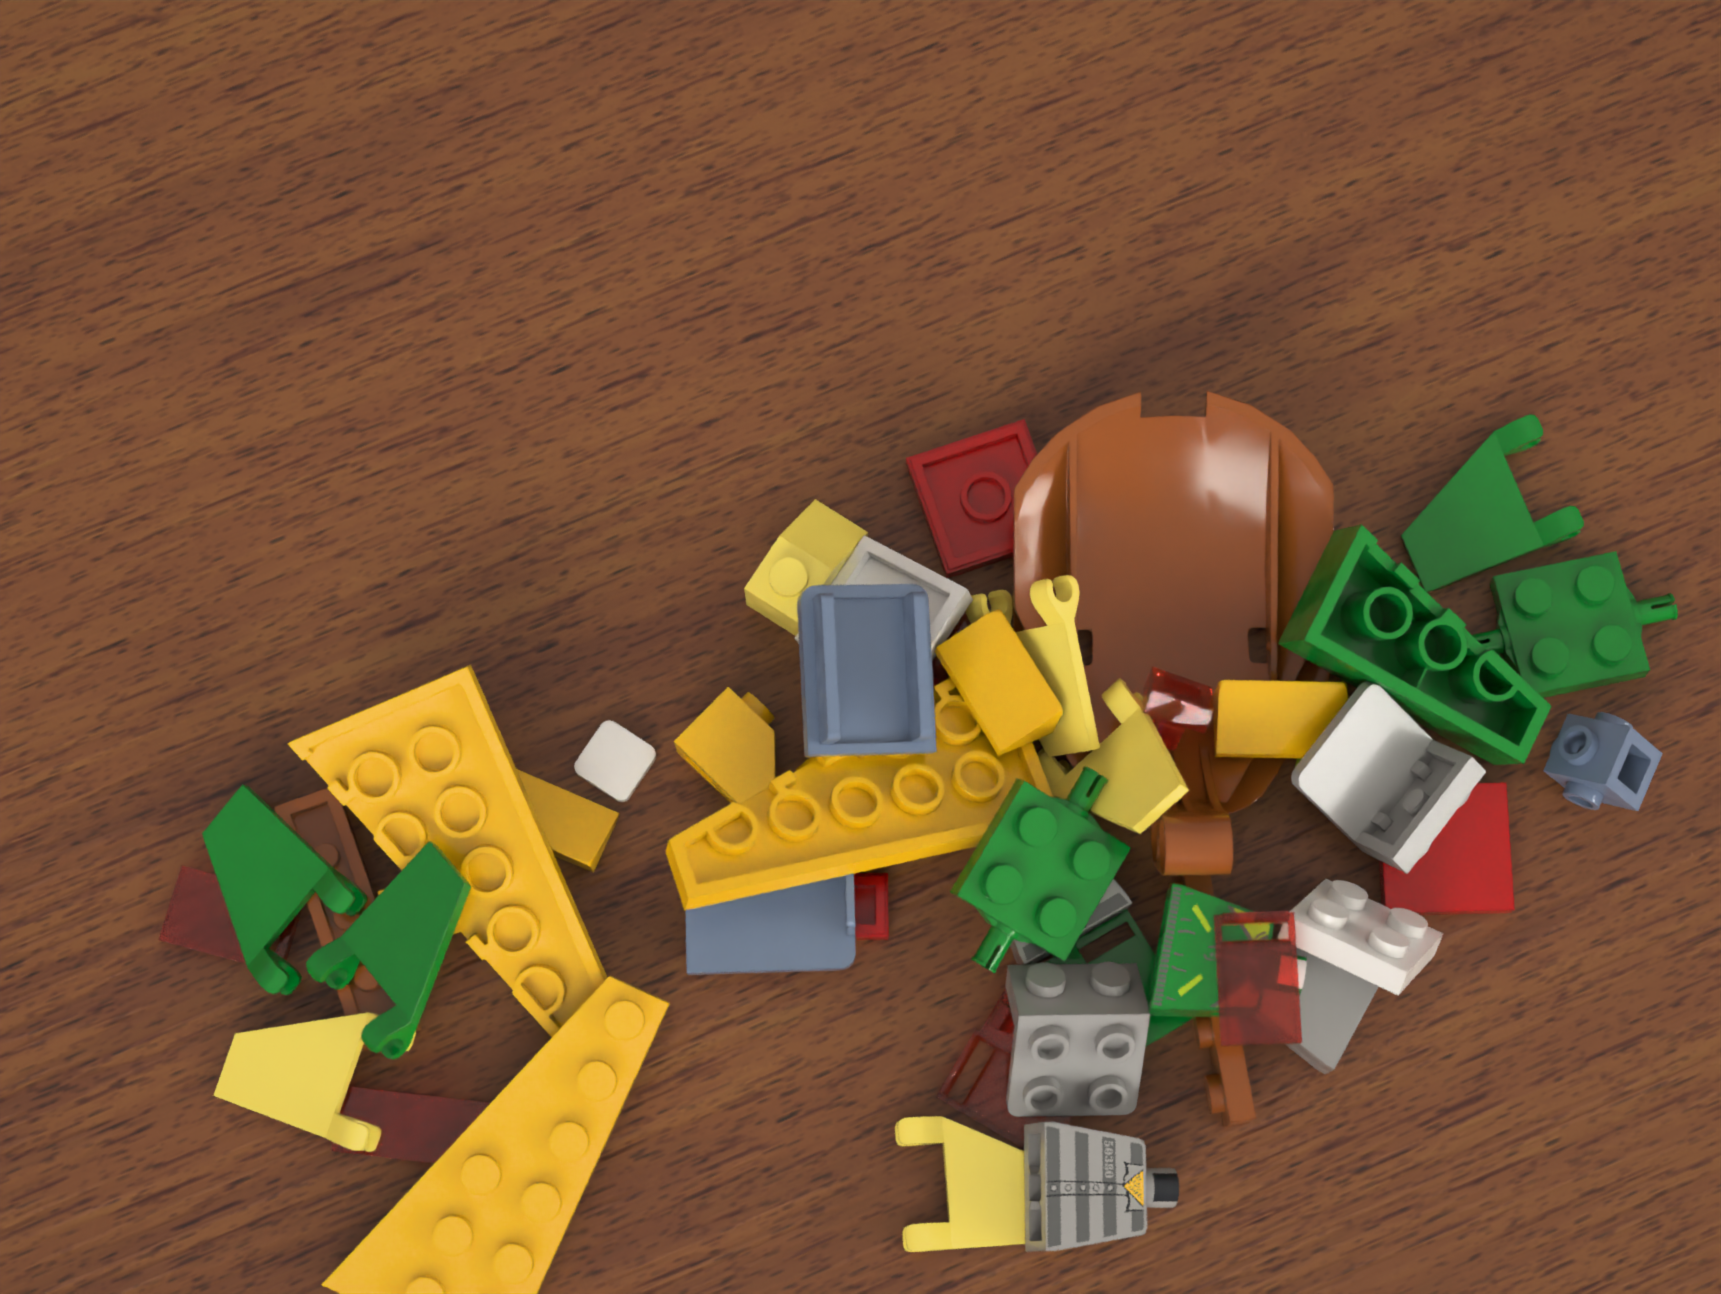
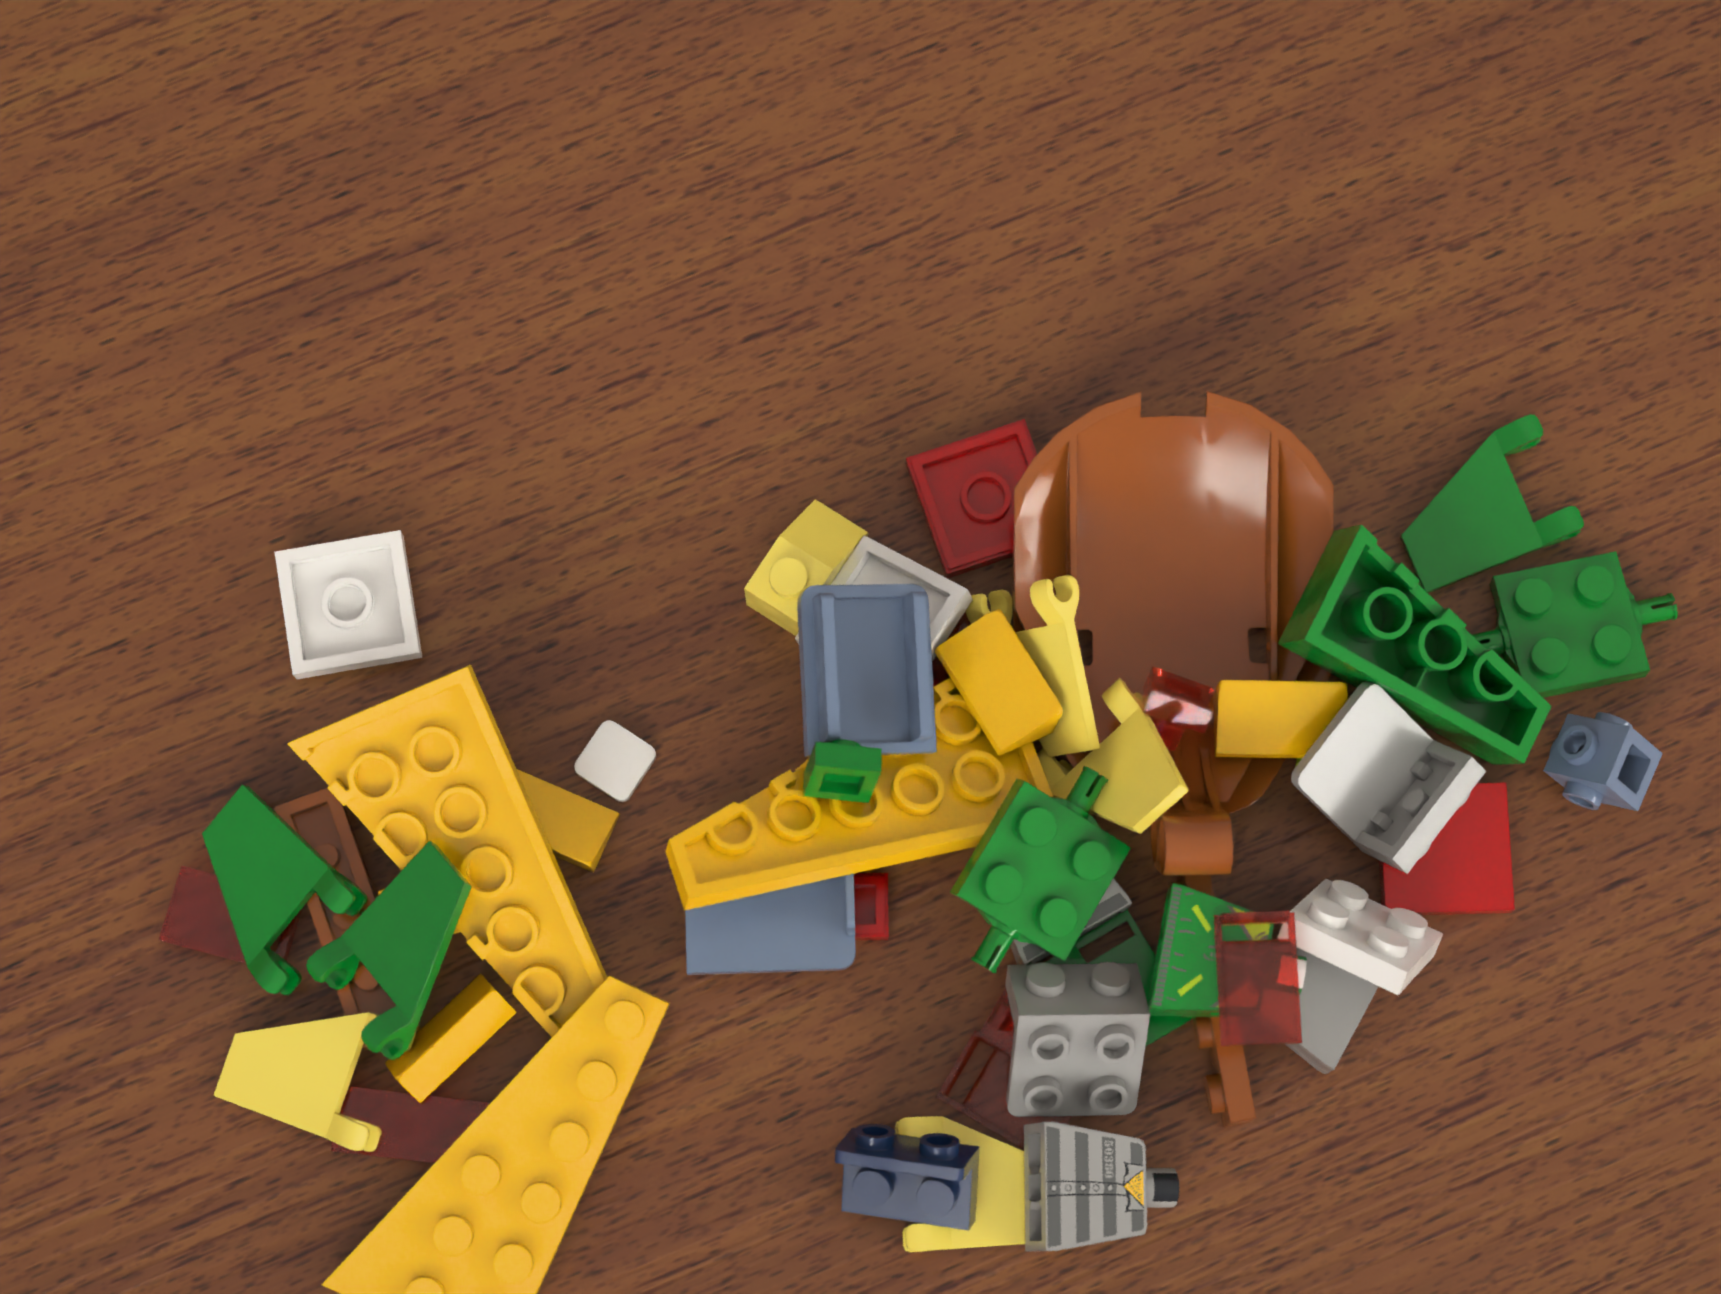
yellow slope [674,687,776,804] -> none
none -> white plate [275,530,423,679]
none -> yellow slope [385,973,517,1103]
none -> green plate [803,739,882,803]
none -> dark blue bracket [835,1124,980,1231]

